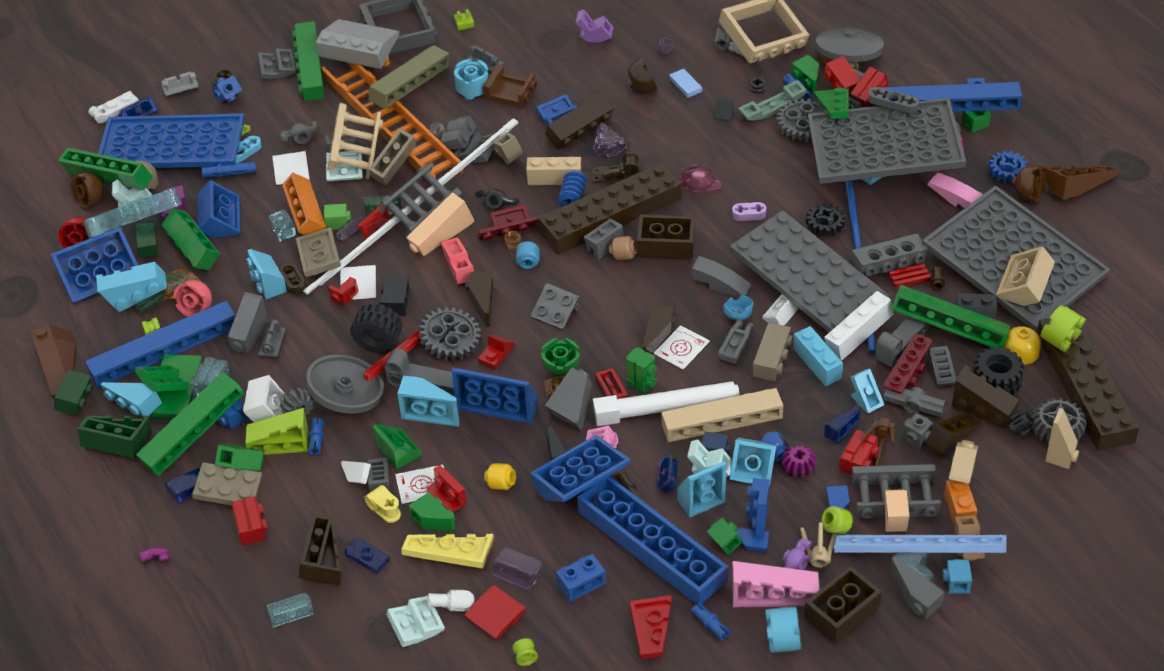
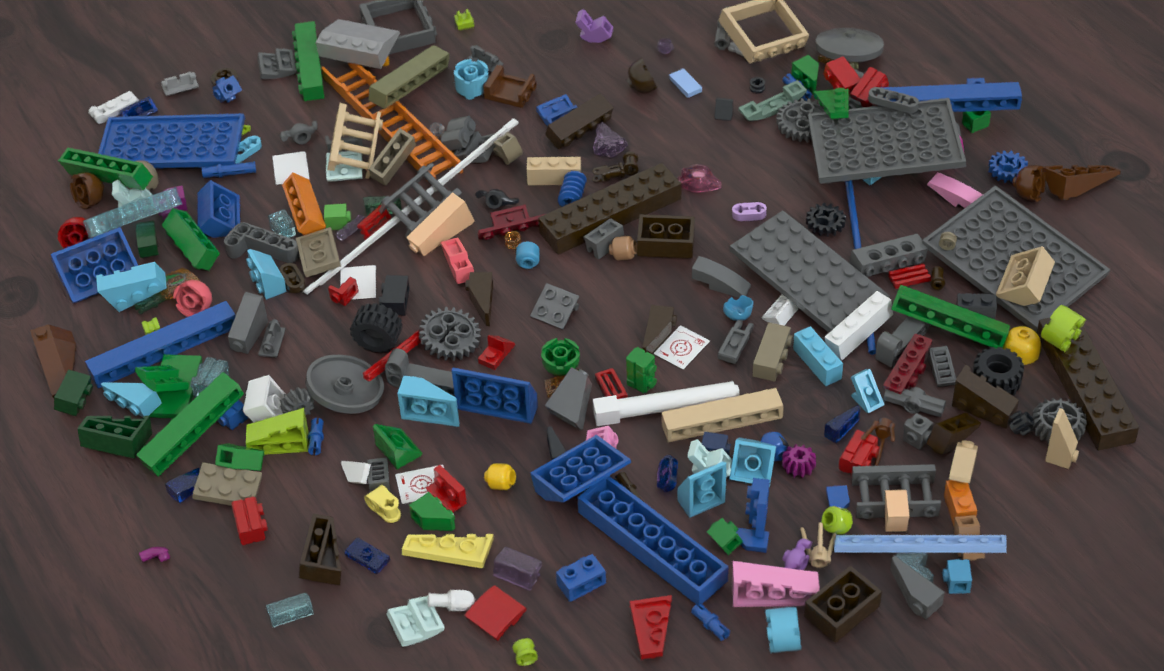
none -> dark grey beam [224,222,299,263]
none -> dark tan bush [939,232,957,250]

